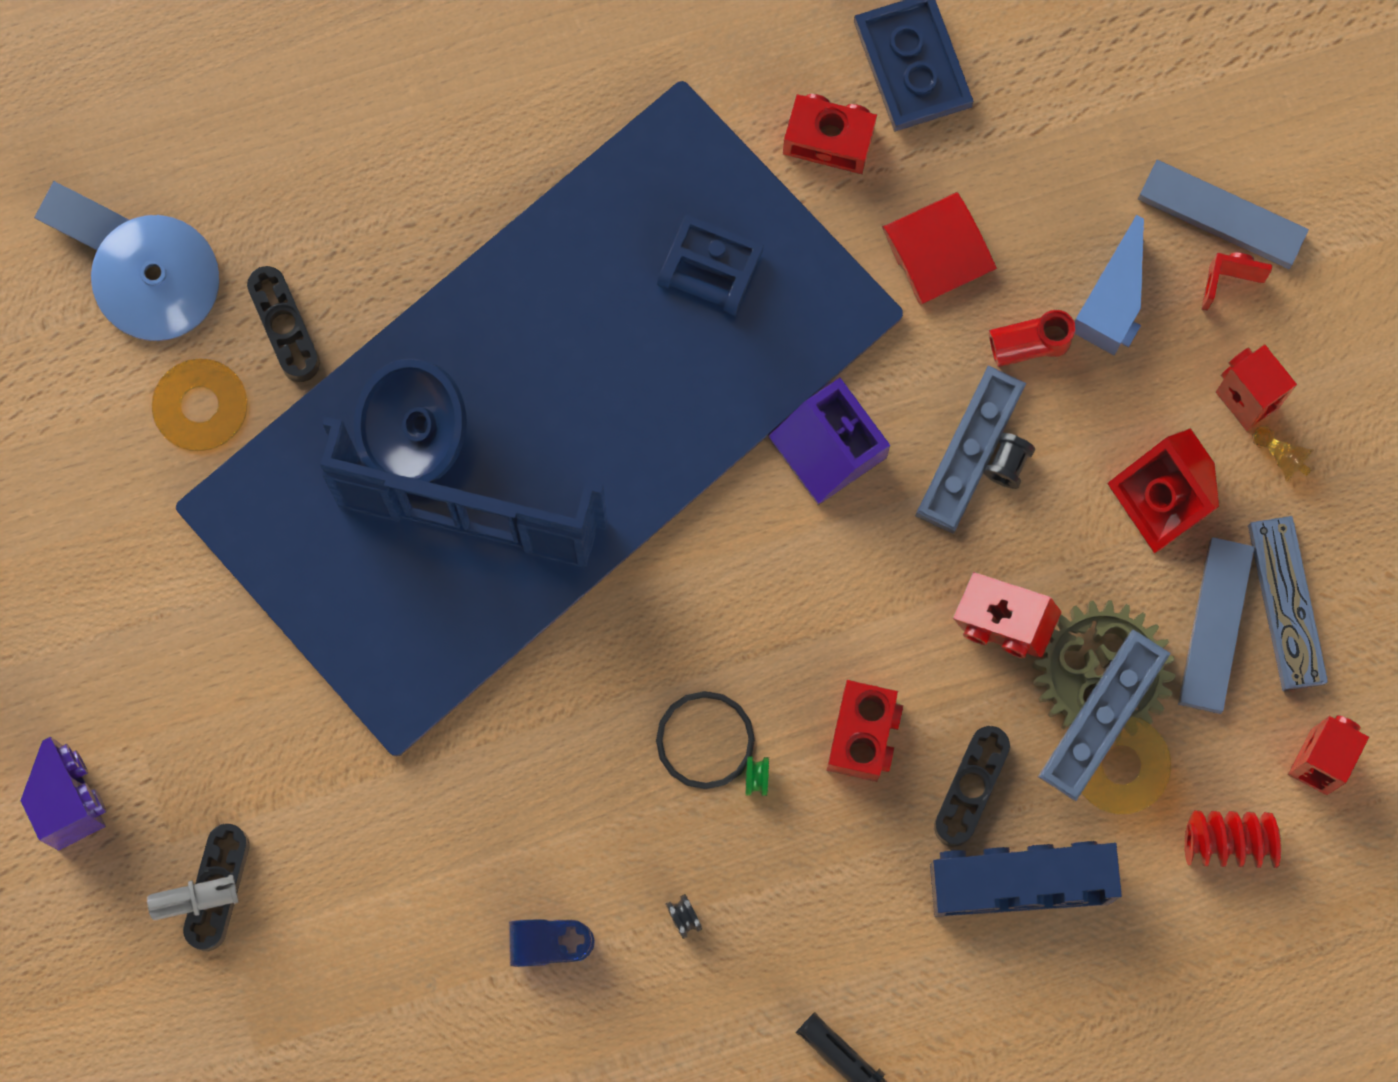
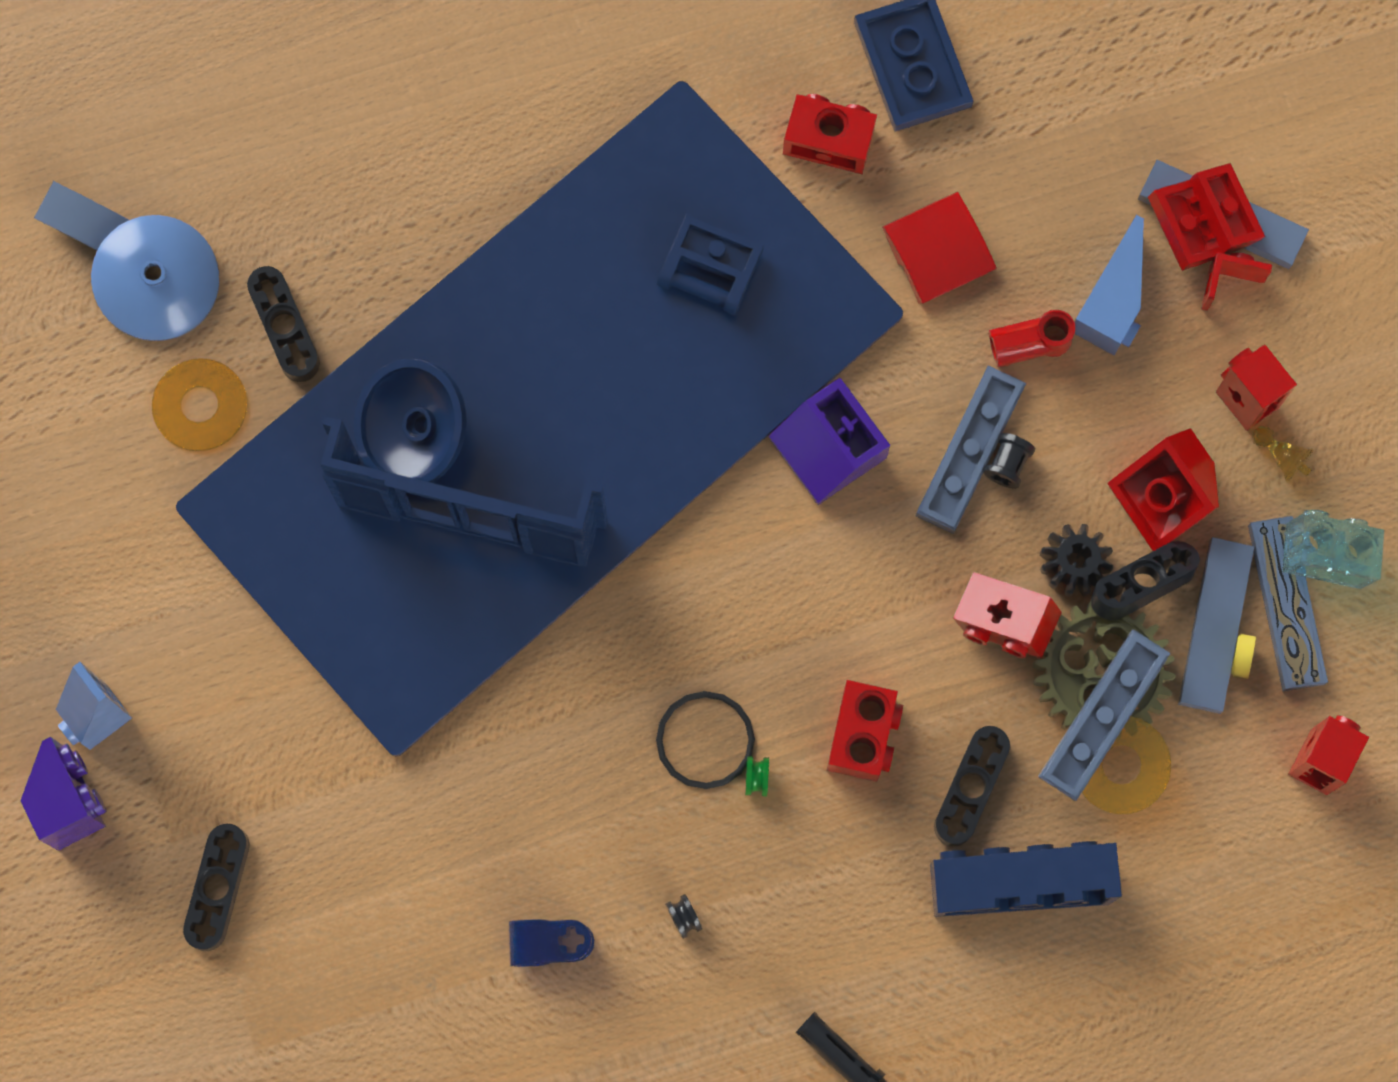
light grey axle [147,875,239,920] -> none
red piece [1184,810,1282,868] -> none
none -> medium blue slope [56,662,132,750]
none -> black gear [1040,524,1113,597]
none -> black beam [1091,541,1200,620]
none -> red slope [1148,163,1265,271]
none -> light yellow tile [1231,634,1256,679]
none -> clear light blue brick [1282,510,1384,589]

